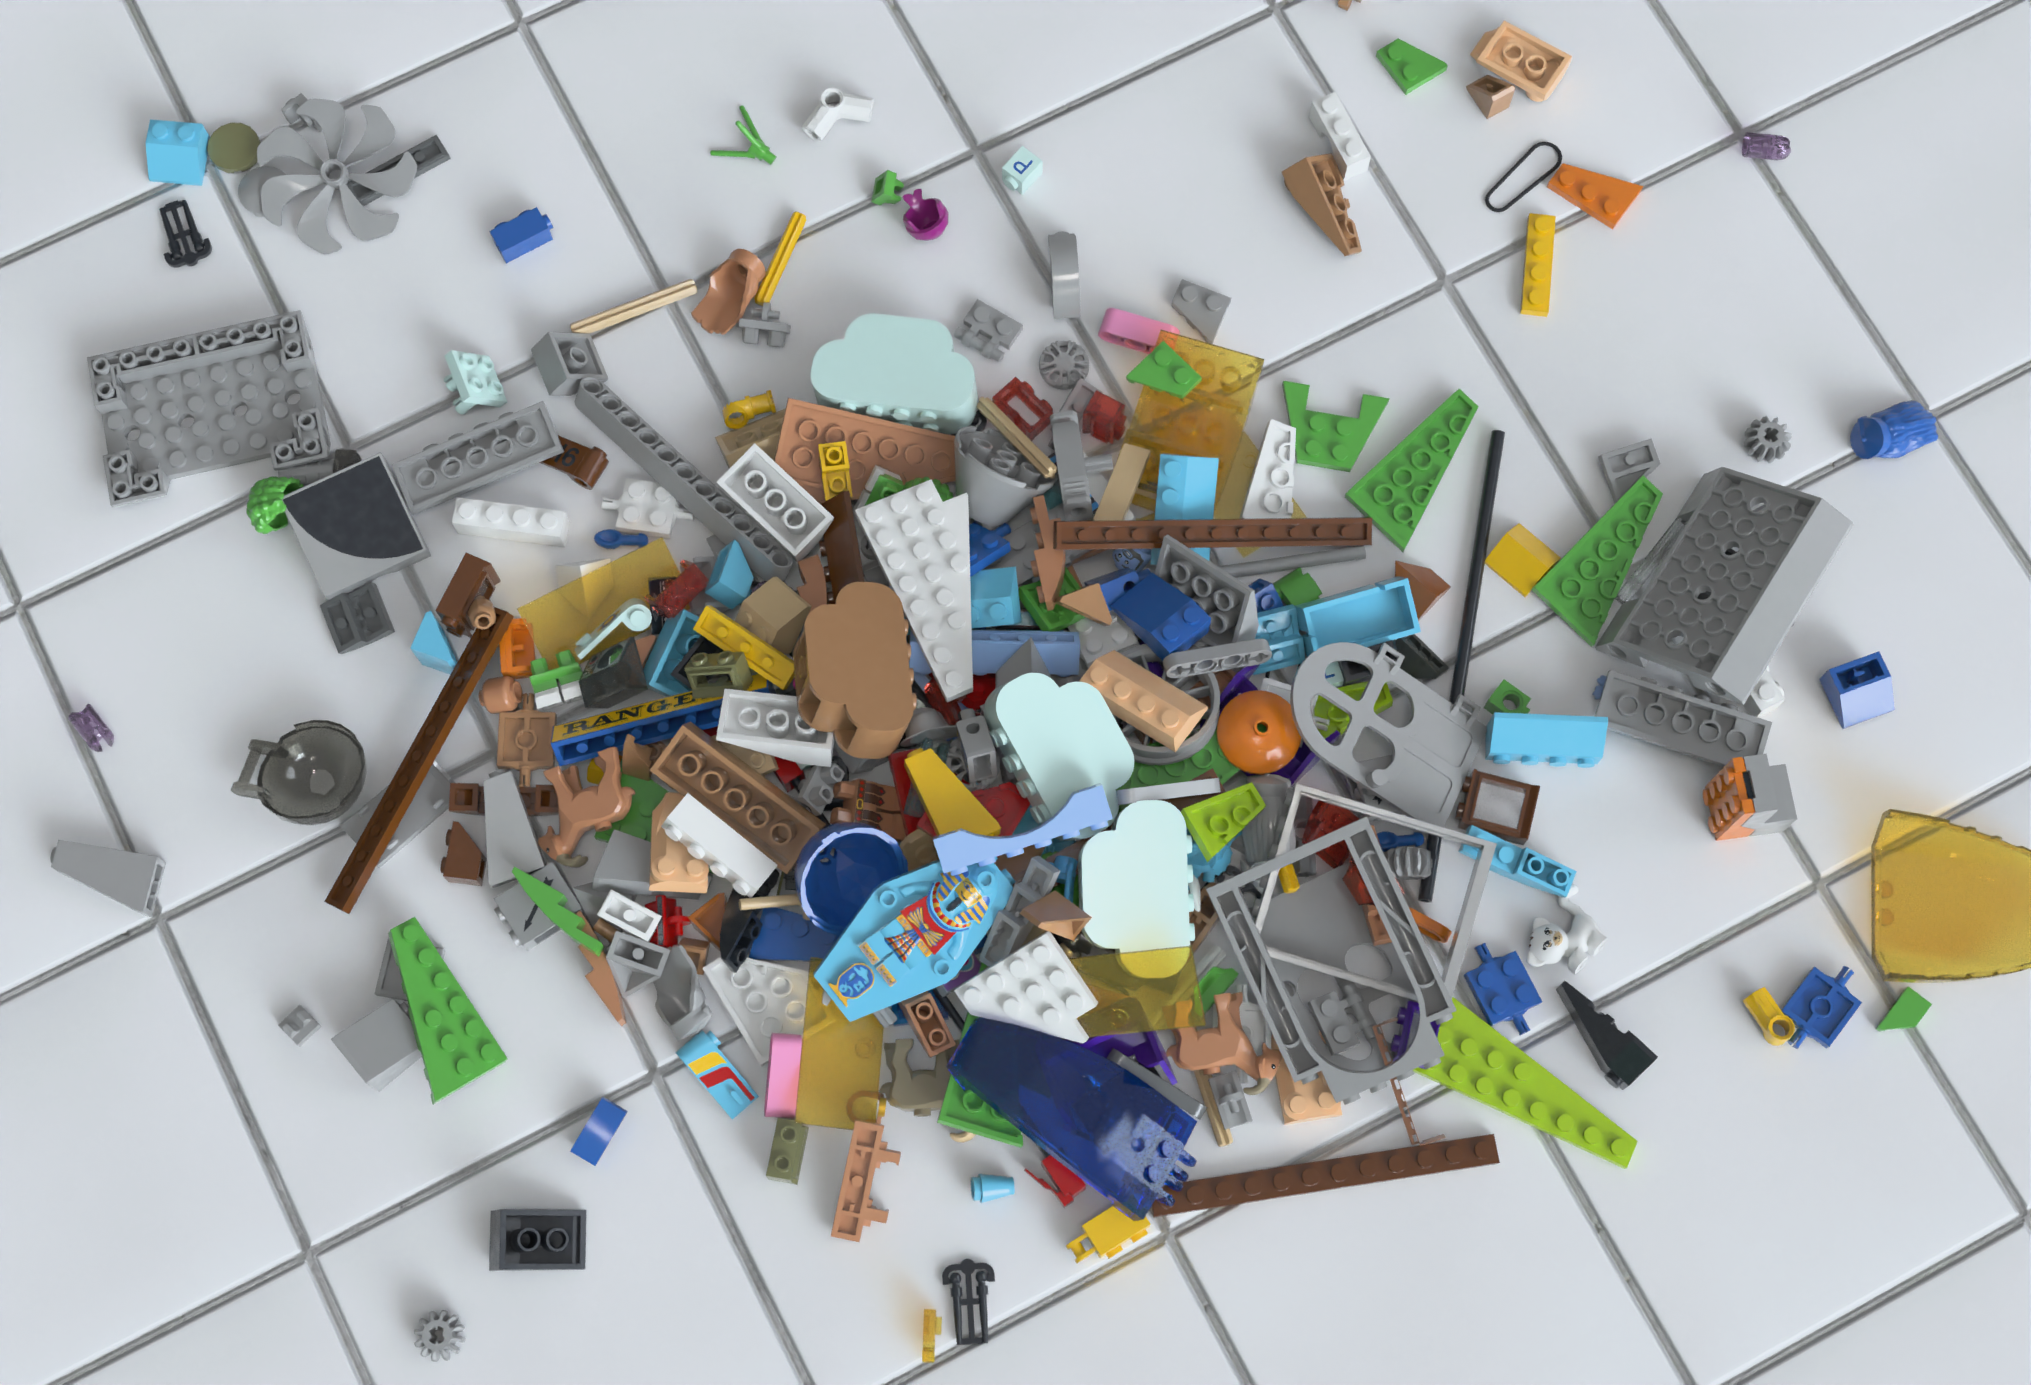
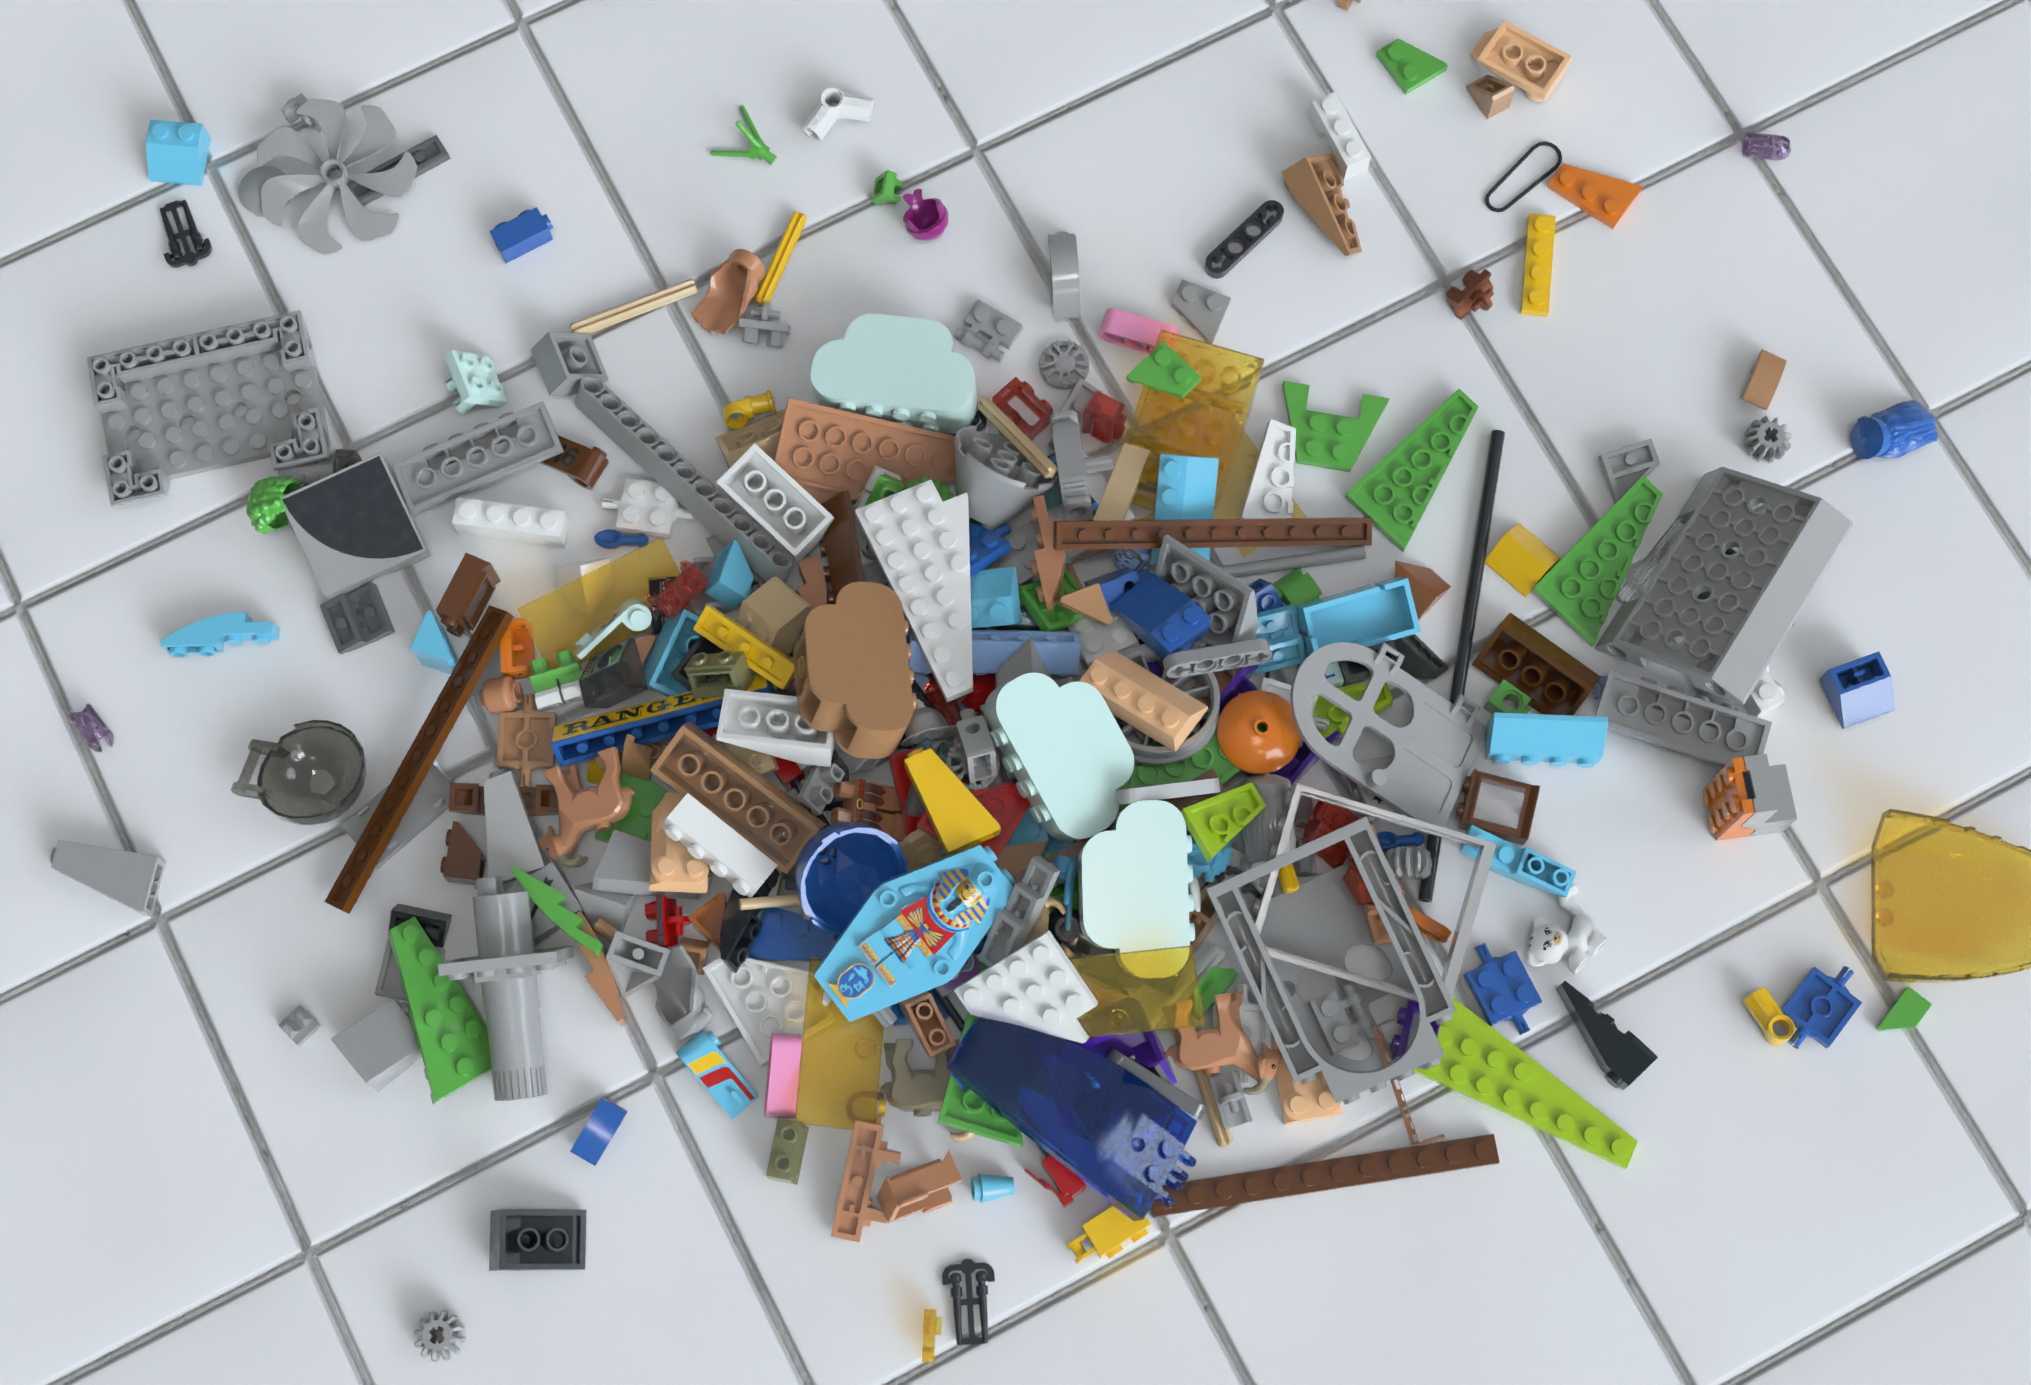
olive tile [207,123,261,173] -> none
medium nougat plant [468,596,496,629] -> none
white slope [597,890,662,942] -> none
yellow slope [818,441,853,501] -> none
light blue arch [933,783,1113,876] -> none
light aqua brick [1002,146,1043,195] -> none
medium nougat slope [1020,891,1092,941] -> none
none -> medium azure slope [160,612,280,657]
none -> black slope [388,904,452,948]
none -> light grey piece [438,876,574,1101]
none -> nougat piece [876,1150,962,1223]
none -> black beam [1205,200,1284,279]
none -> copper hips [1445,269,1494,320]
none -> reddish brown slope [1472,612,1601,716]
none -> medium nougat slope [1740,349,1787,410]

